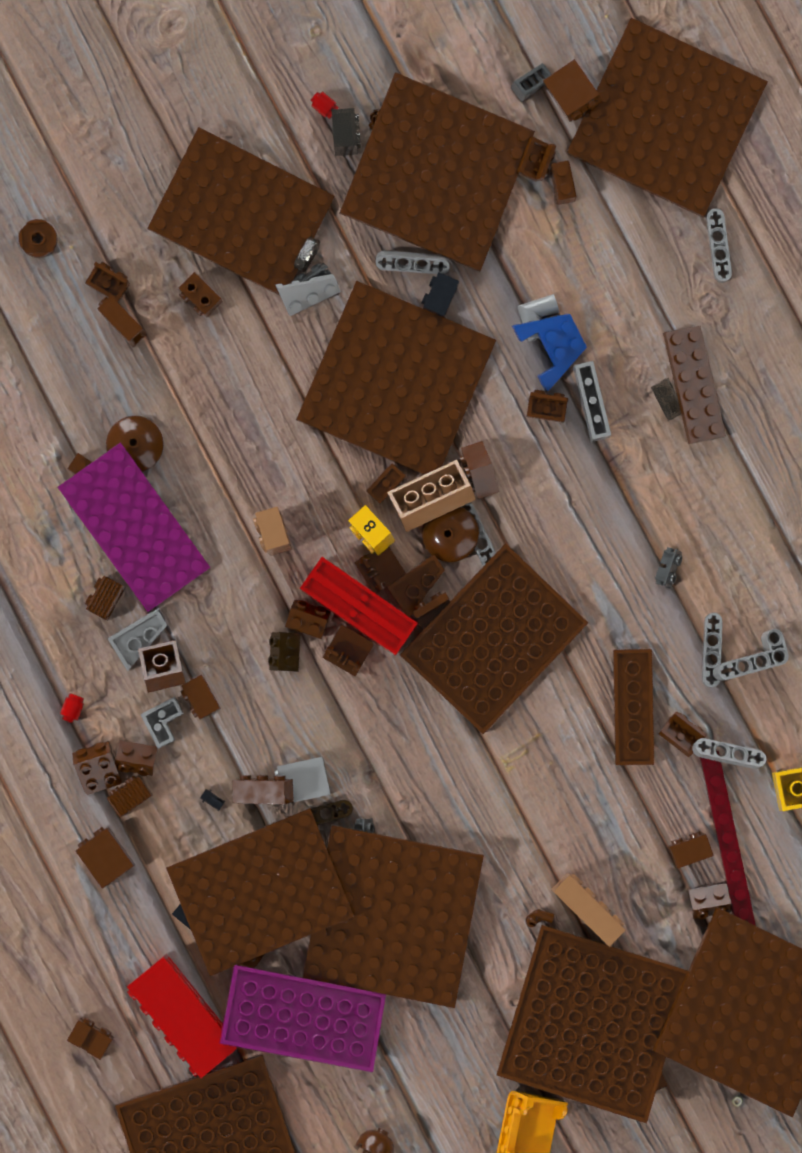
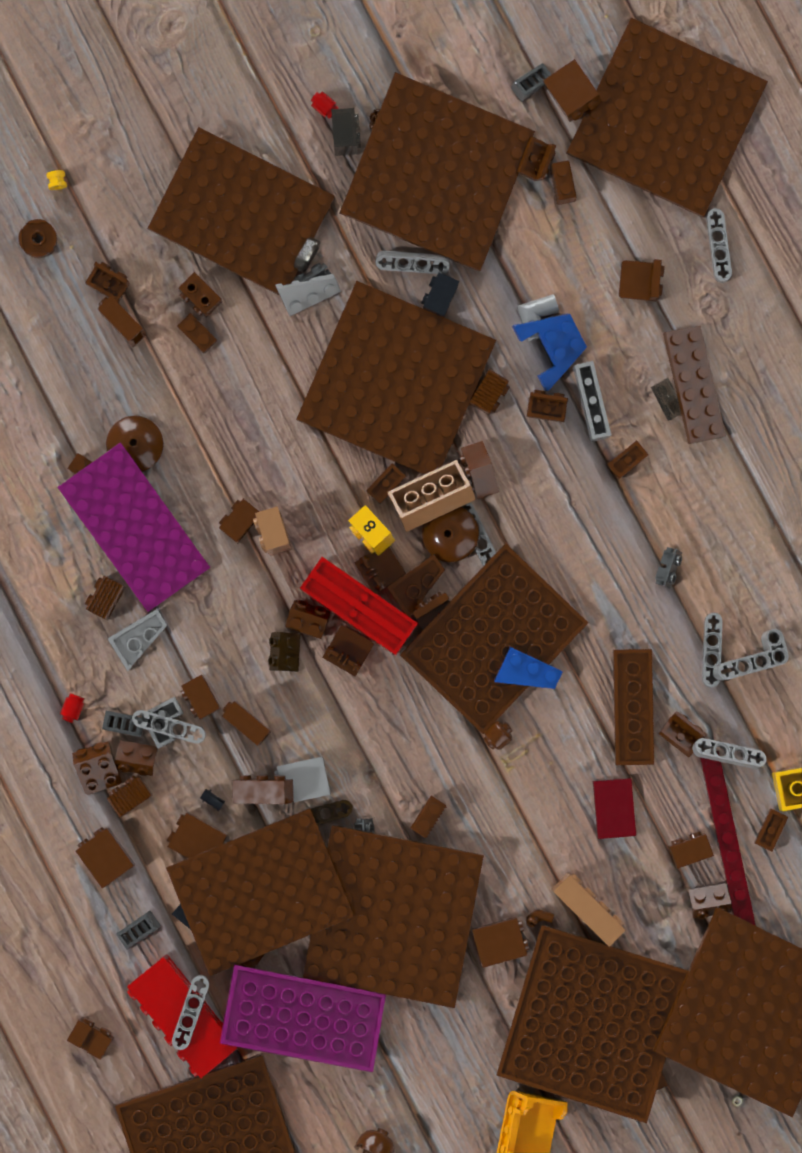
reddish brown brick [138,640,186,693] -> none
none -> yellow wheel [46,170,67,190]
none -> dark grey slope [102,711,144,737]
none -> dark grey slope [116,911,161,950]
none -> light grey beam [132,710,206,744]
none -> reddish brown brick [167,812,228,858]
none -> light grey beam [172,975,210,1050]
none -> reddish brown plate [177,313,217,354]
none -> reddish brown brick [219,498,259,544]
none -> reddish brown brick [222,701,272,746]
none -> reddish brown brick [411,795,447,838]
none -> reddish brown brick [470,369,510,415]
none -> reddish brown brick [472,917,529,968]
none -> reddish brown head [484,721,513,750]
none -> blue wing [494,647,563,689]
none -> dark red tile [593,778,636,839]
none -> reddish brown plate [607,440,649,479]
none -> reddish brown bracket [619,259,665,302]
none -> reddish brown plate [754,808,788,852]

